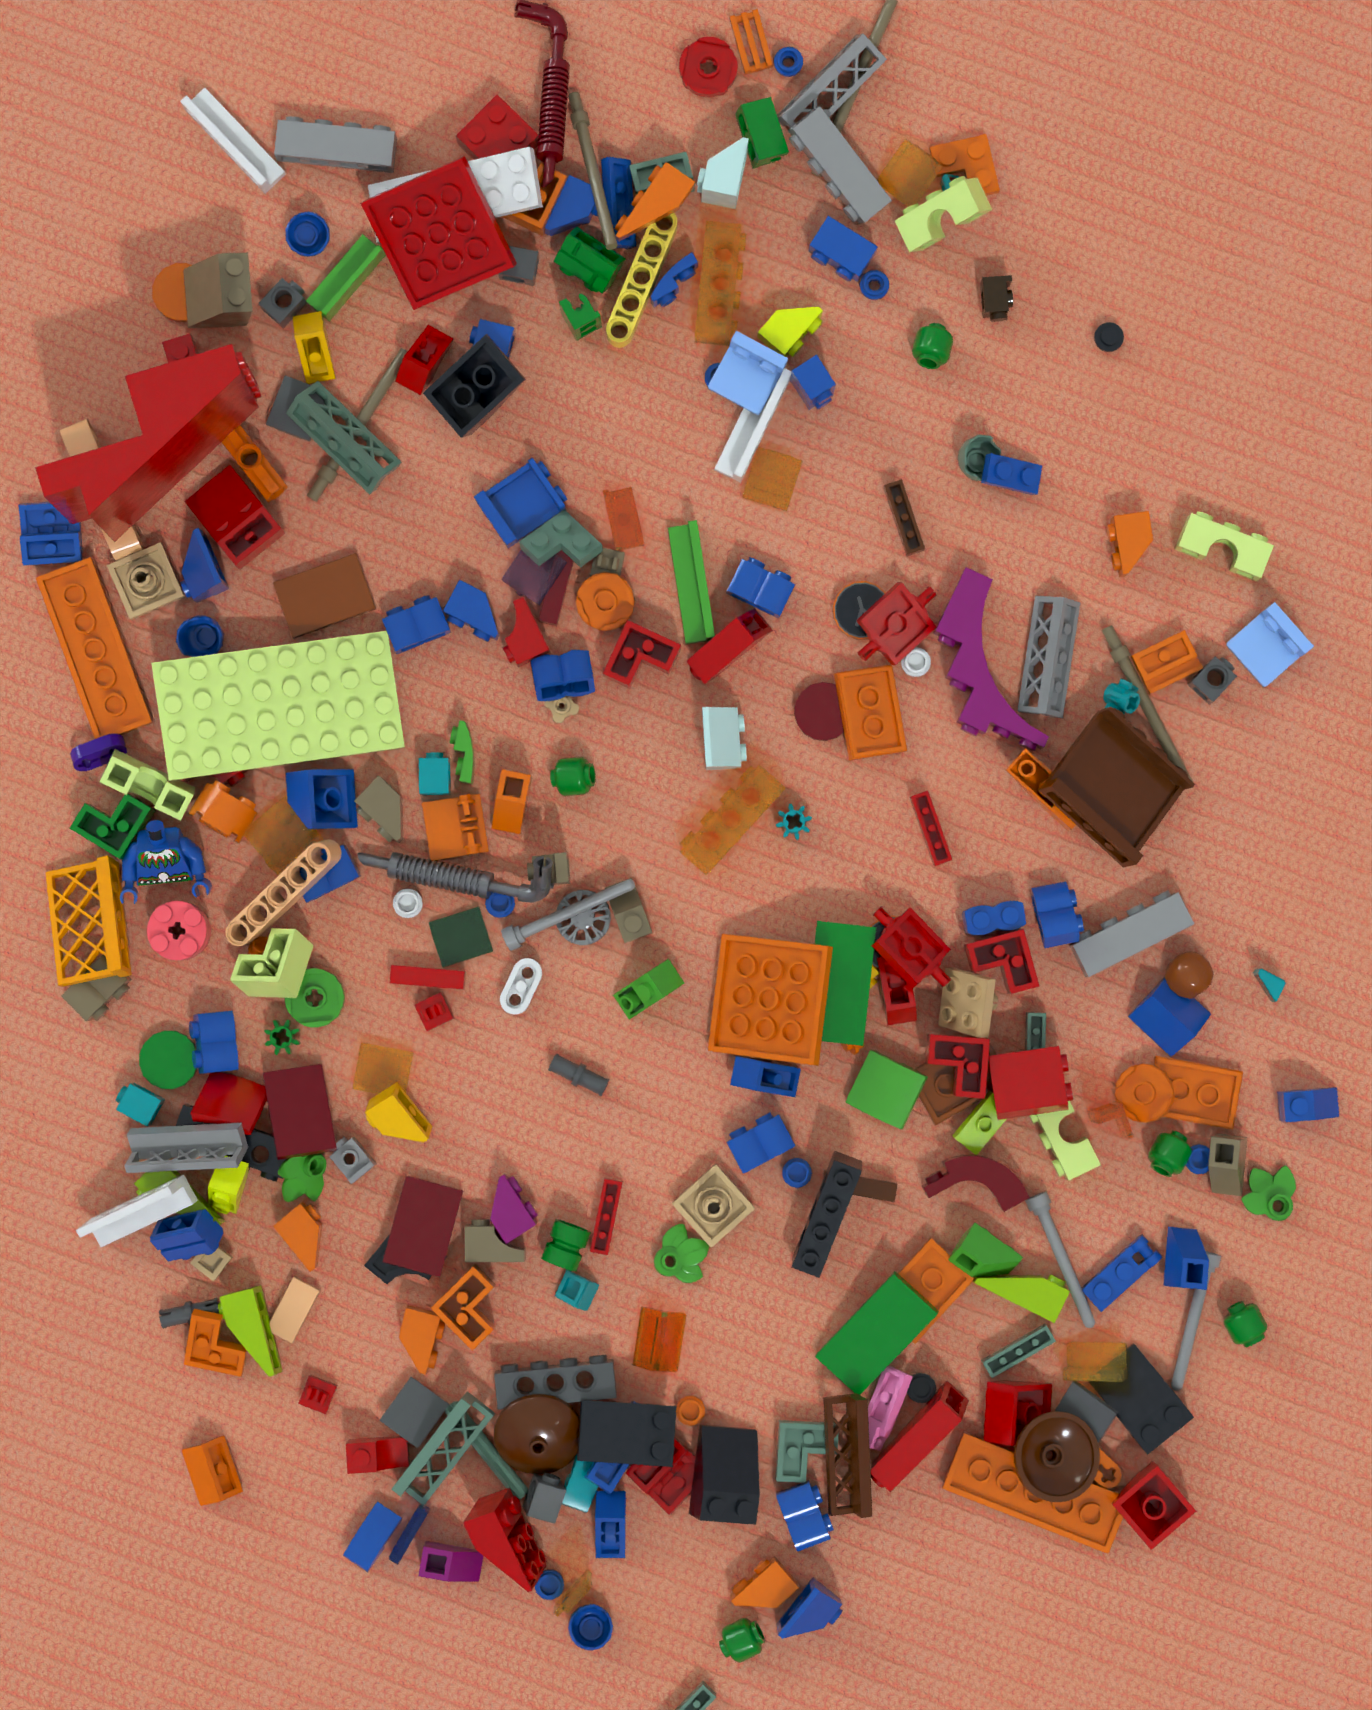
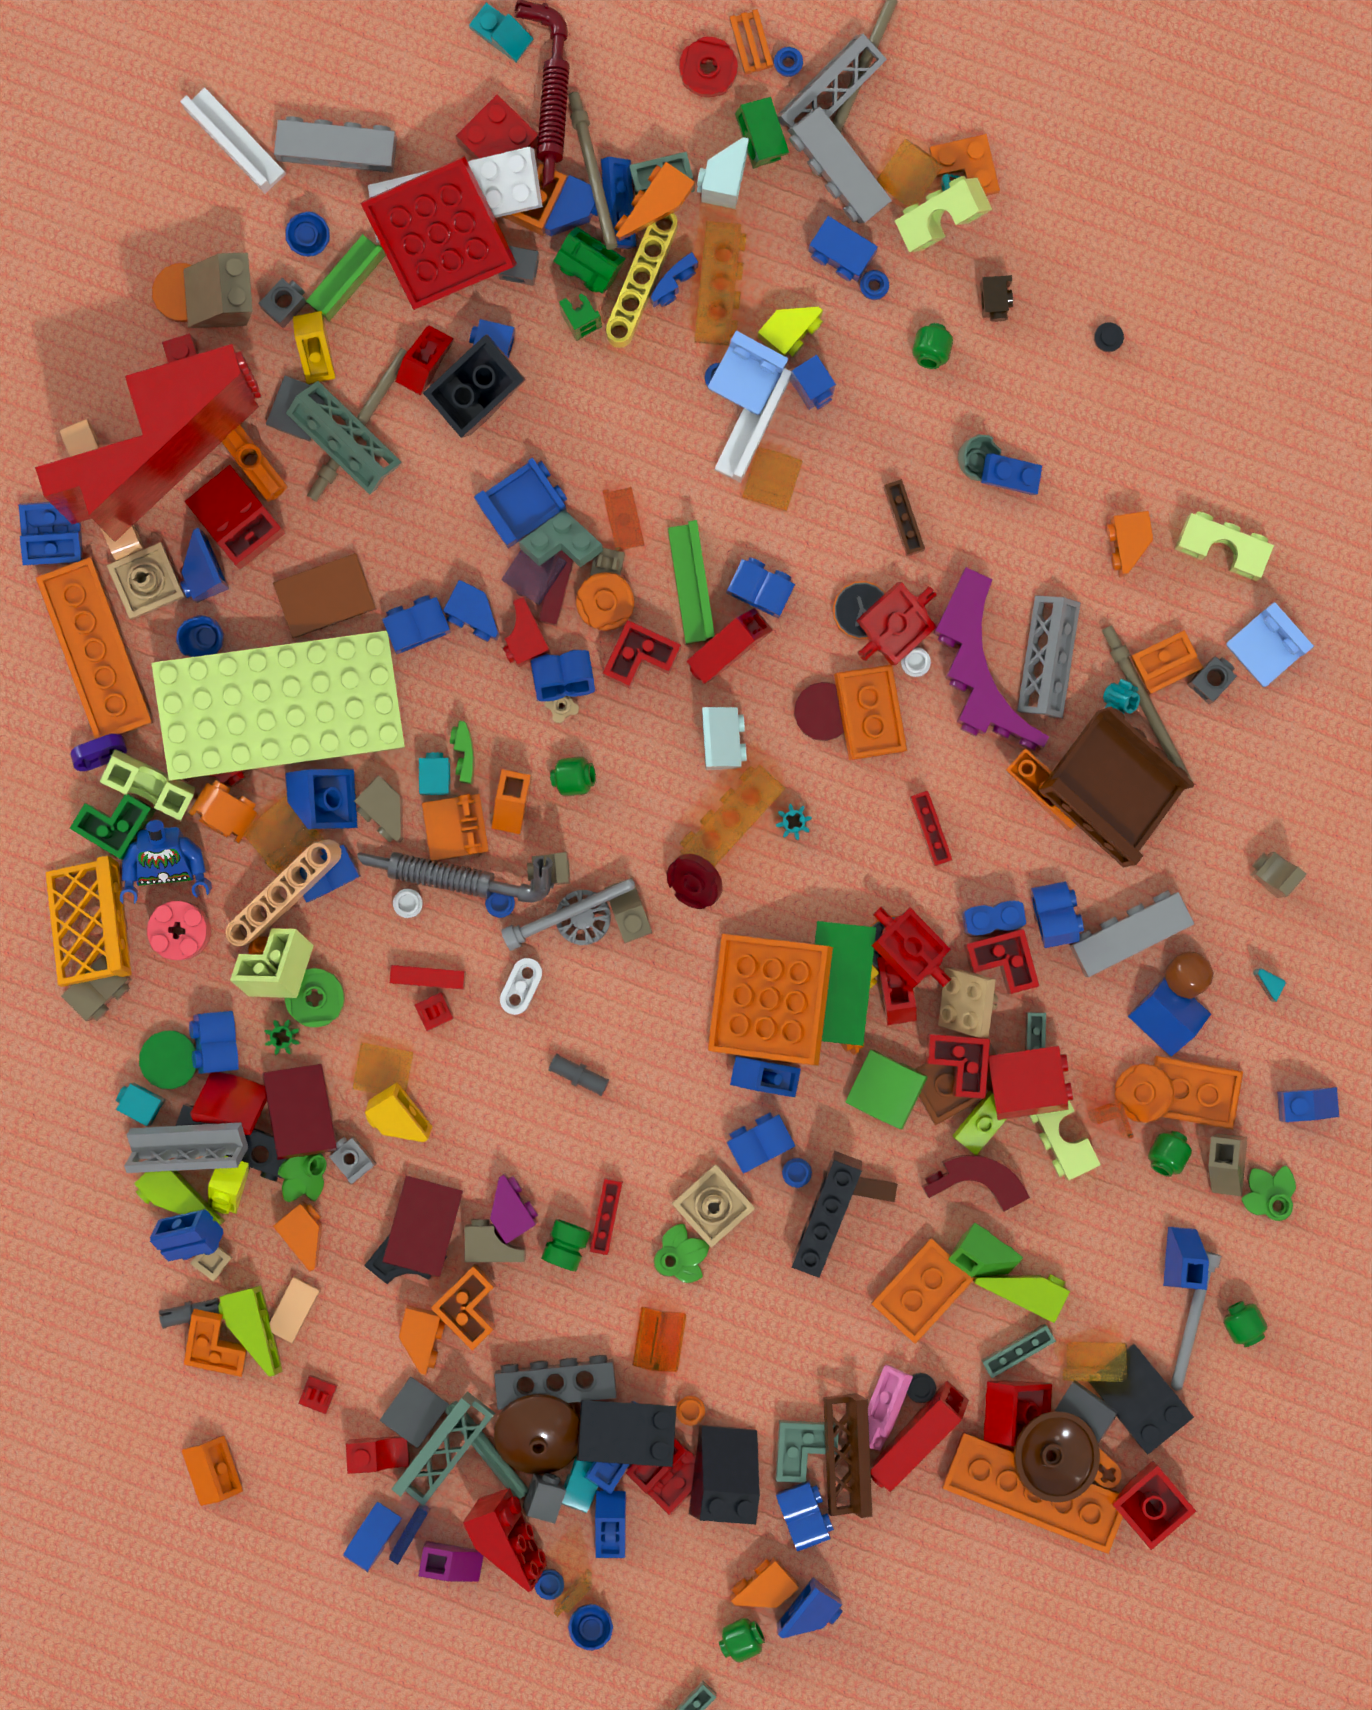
white fence [76,1174,198,1247] -> none
clear green piece [429,907,493,967] -> none
teal slope [555,1270,599,1311] -> none
bright green slope [613,959,685,1020] -> none
green tile [815,1271,939,1395] -> none
light grey piece [1025,1191,1095,1328] -> none
blue plate [1082,1234,1162,1312] -> none
blue plate [1186,1144,1210,1174] -> none
none -> teal slope [469,2,534,63]
none -> dark red tile [666,853,723,909]
none -> dark tan arch [1251,852,1307,898]

